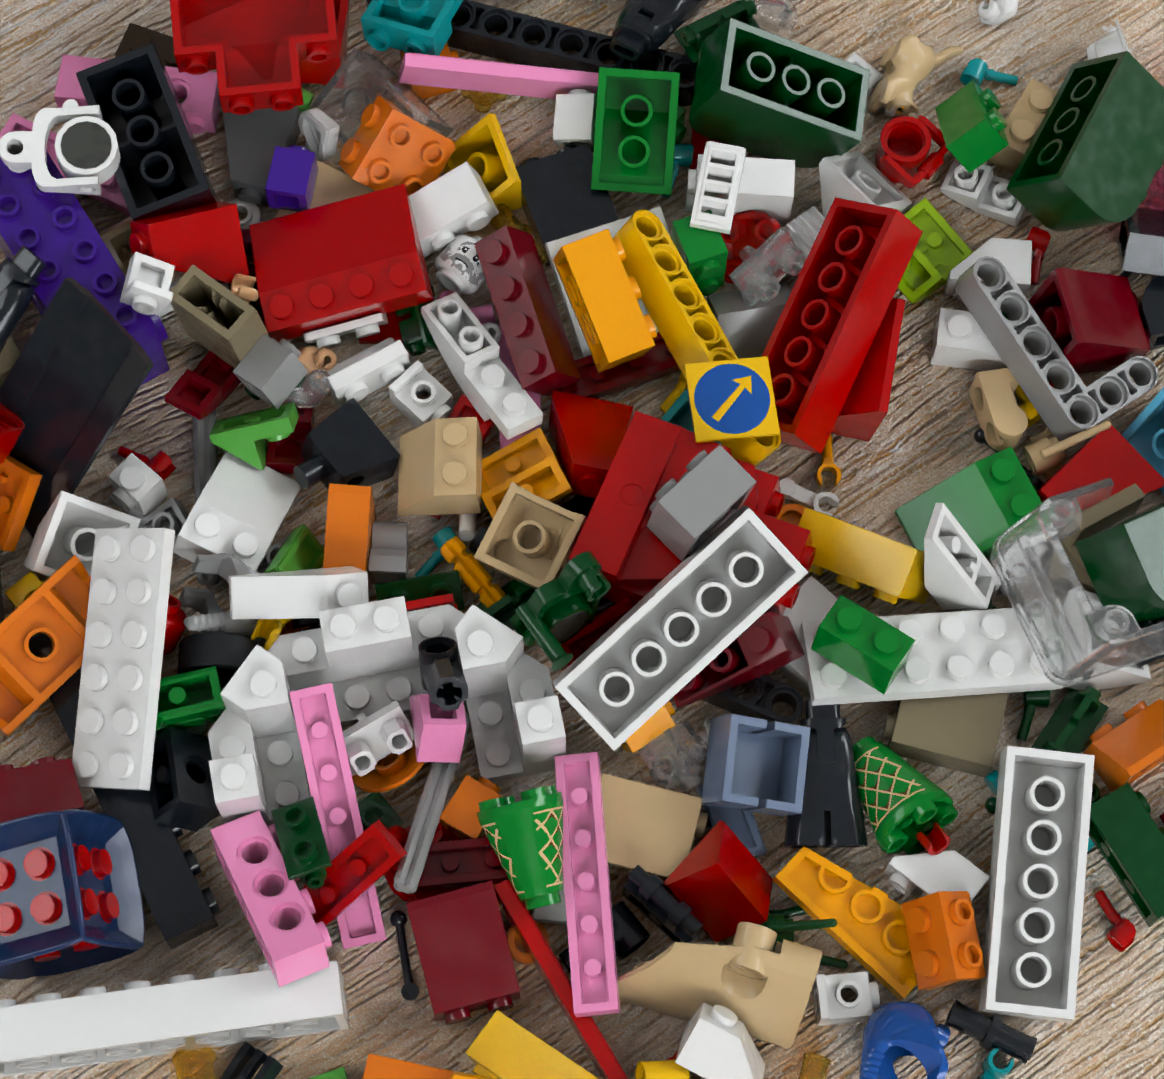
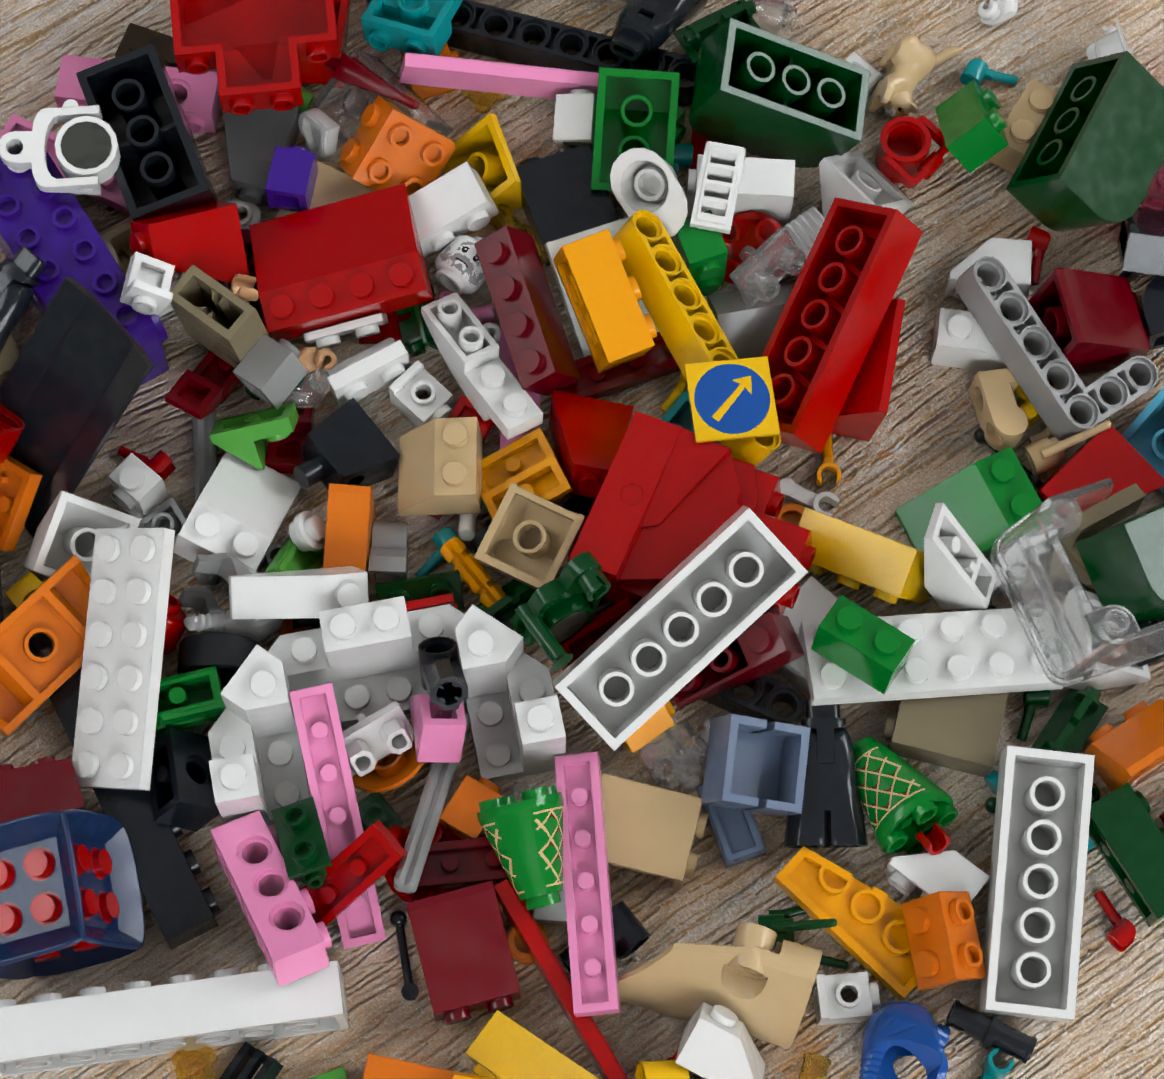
yellow hand [251,619,291,650] -> none
black plate [622,865,704,943] -> none
light grey brick [646,445,756,562] -> none
red slope [664,820,773,942] -> none
lime slope [898,198,973,305] -> none
white slope [940,158,1025,227] -> none
none -> white plate [289,511,326,552]
none -> dark red piece [325,52,419,109]
none -> white piece [610,148,688,238]

